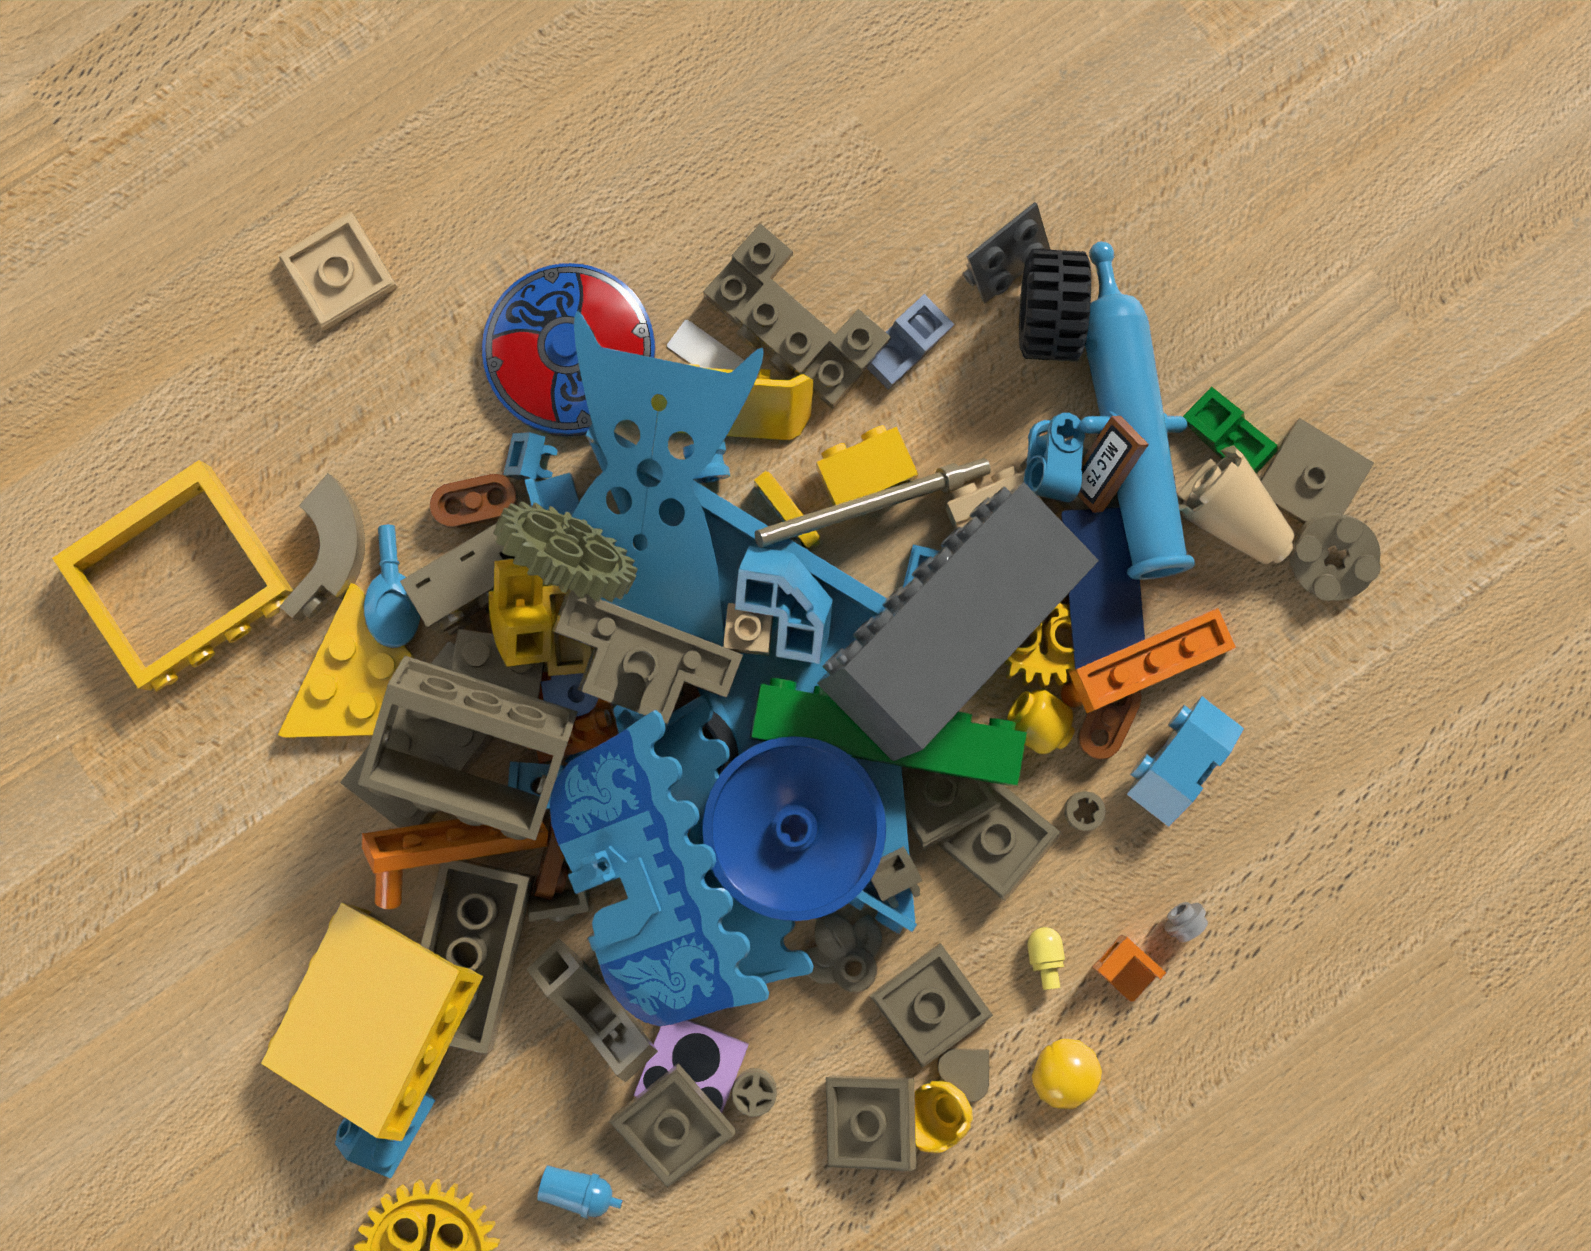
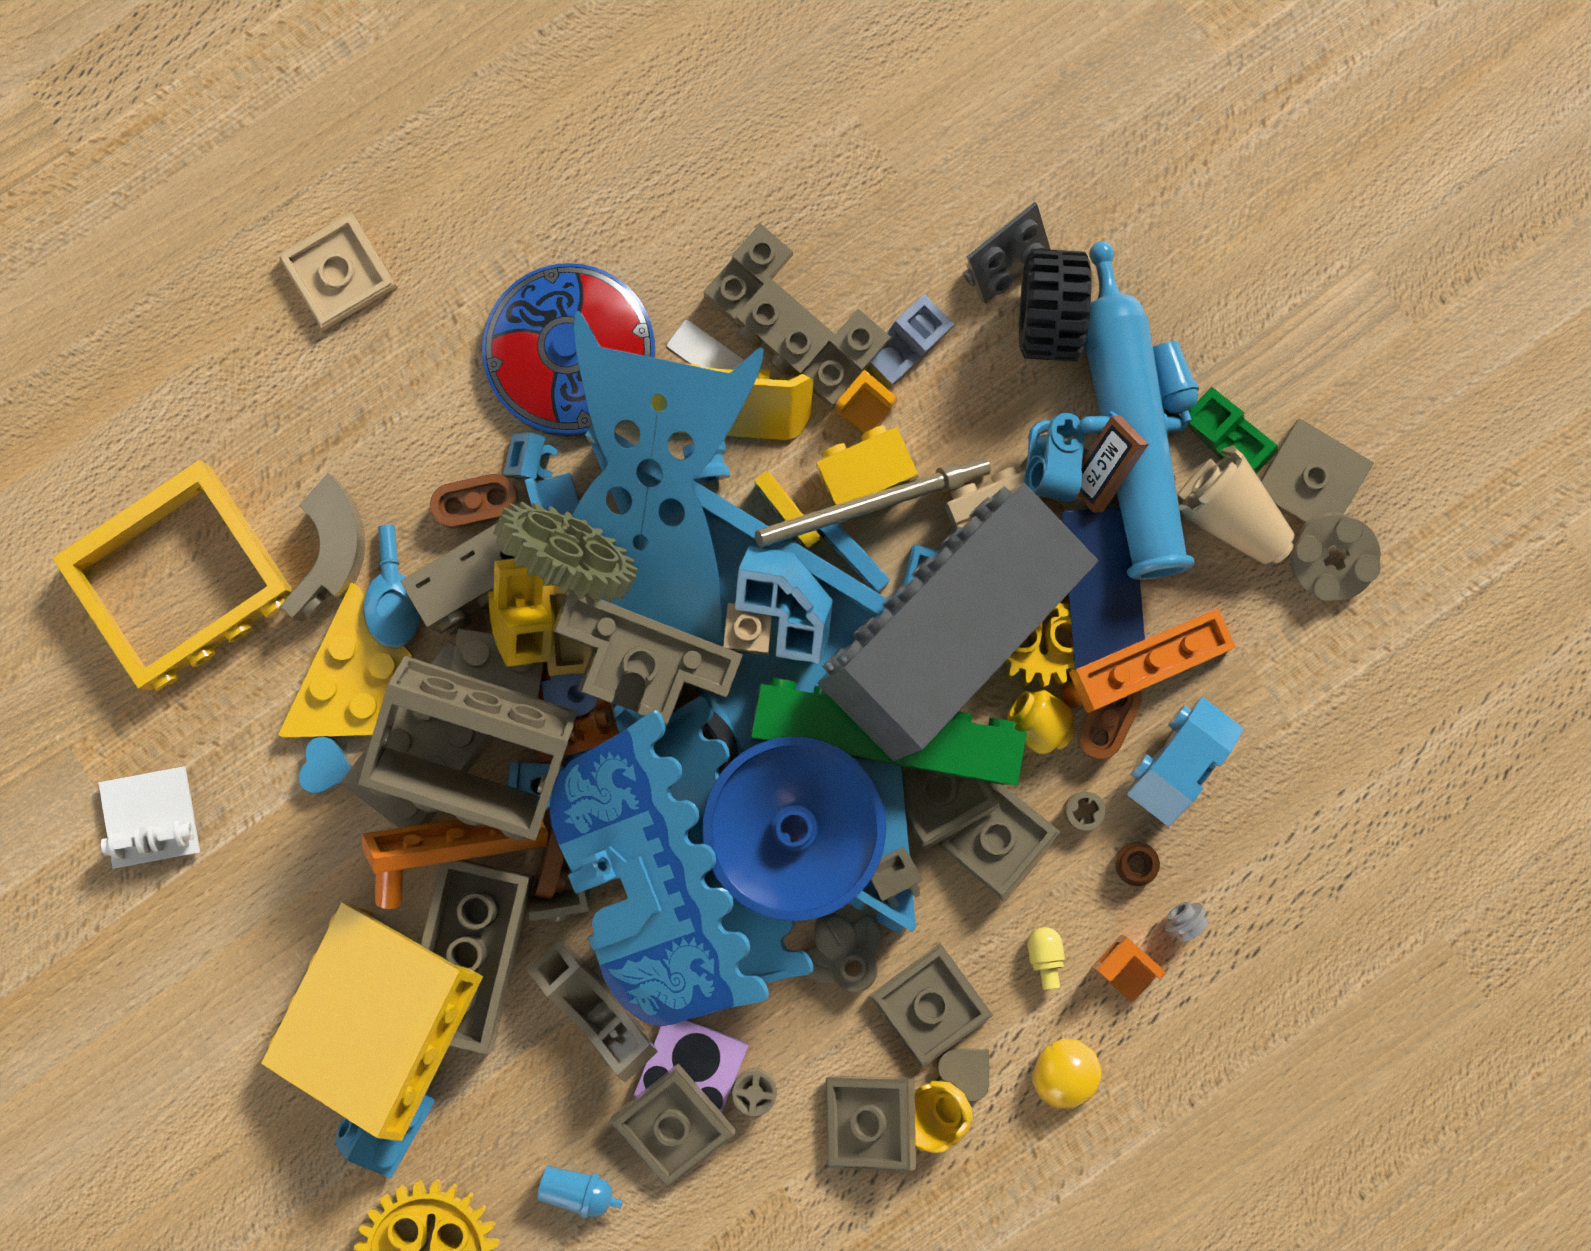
none -> white hinge [98,766,200,869]
none -> dark azure tile [299,737,352,793]
none -> dark azure tile [818,523,889,593]
none -> light orange panel [835,370,898,434]
none -> reddish brown plate [1115,842,1160,886]
none -> dark azure piece [1153,341,1200,423]

